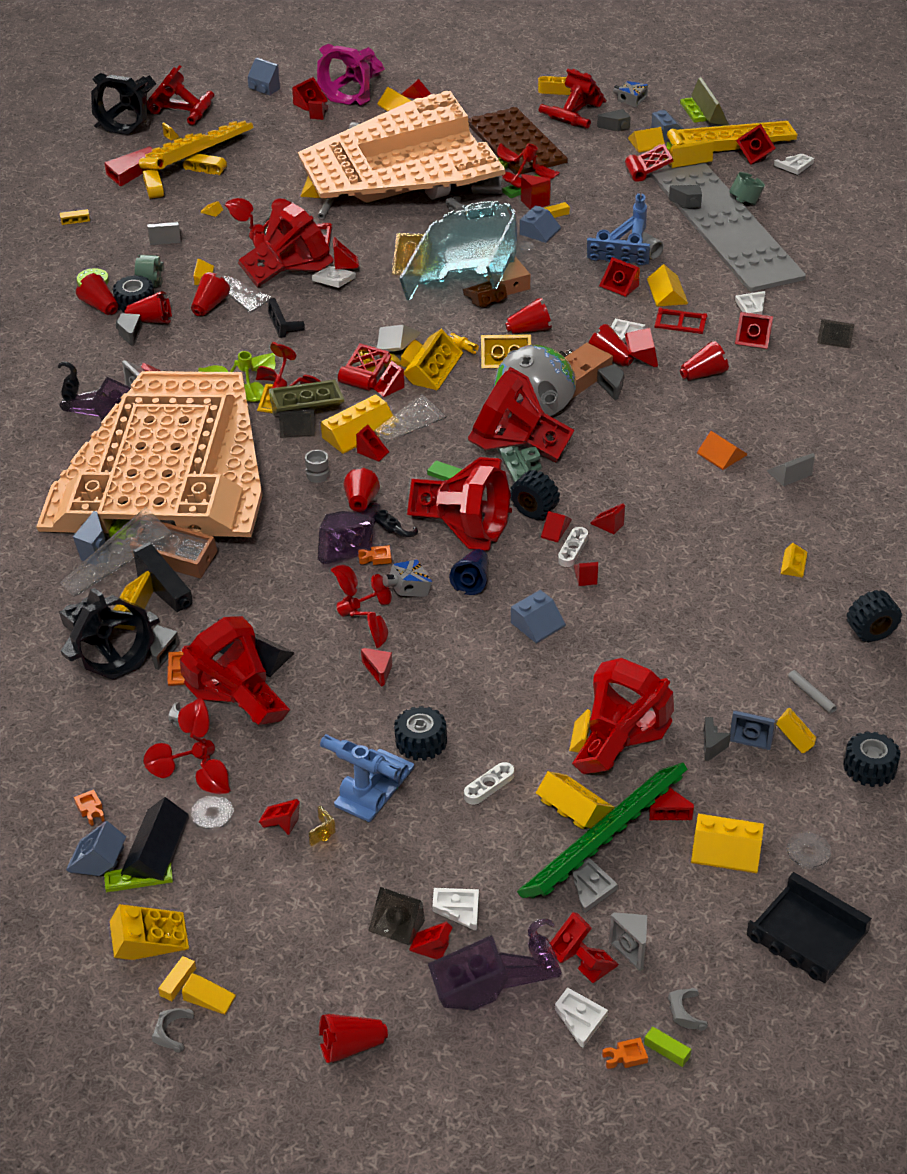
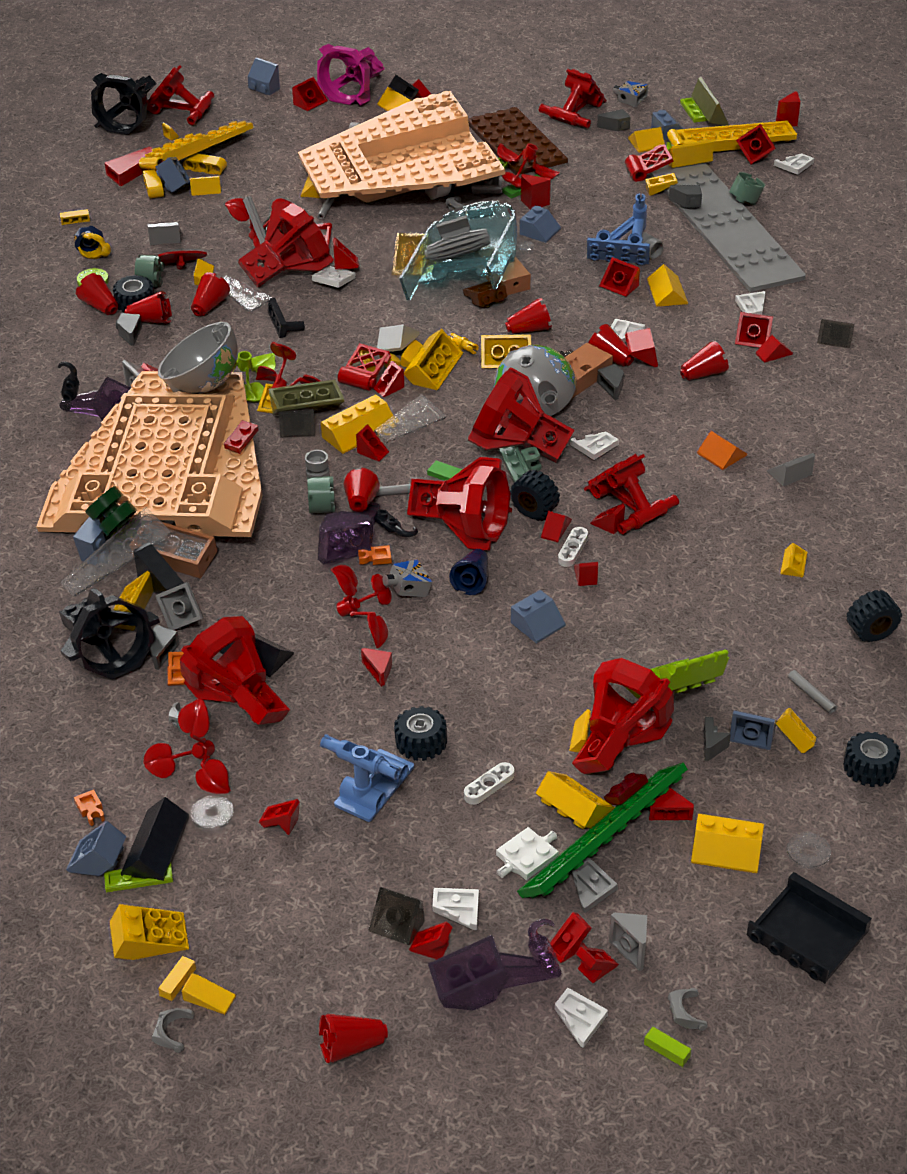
yellow slope [201,201,224,217] -> none
red slope [308,100,328,120] -> none
clear yellow bracket [309,805,336,847] -> none
yellow beam [538,76,571,95] -> none
yellow piece [544,202,570,218] -> none
orange plate [602,1037,648,1069] -> none
red window [654,307,708,334] -> none
none -> piece [74,226,111,259]
none -> dark green wheel [85,486,137,536]
none -> light grey slope [155,582,203,630]
none -> sand blue slope [156,157,190,192]
none -> red shield [158,251,207,270]
none -> light grey piece [158,322,238,394]
none -> yellow slope [190,176,221,196]
none -> red plate [224,420,259,454]
none -> light grey axle [243,196,266,244]
none -> sand green brick [307,476,335,514]
none -> light grey piece [376,484,411,496]
none -> black slope [388,74,419,101]
none -> light grey plate [424,216,491,262]
none -> white plate [496,827,559,881]
none -> white wing [570,432,619,460]
none -> red plate [584,454,679,534]
none -> dark red plate [604,772,648,805]
none -> lime slope [624,649,729,699]
none -> yellow slope [645,173,678,196]
none -> red slope [756,335,793,363]
none -> red slope [776,91,801,126]

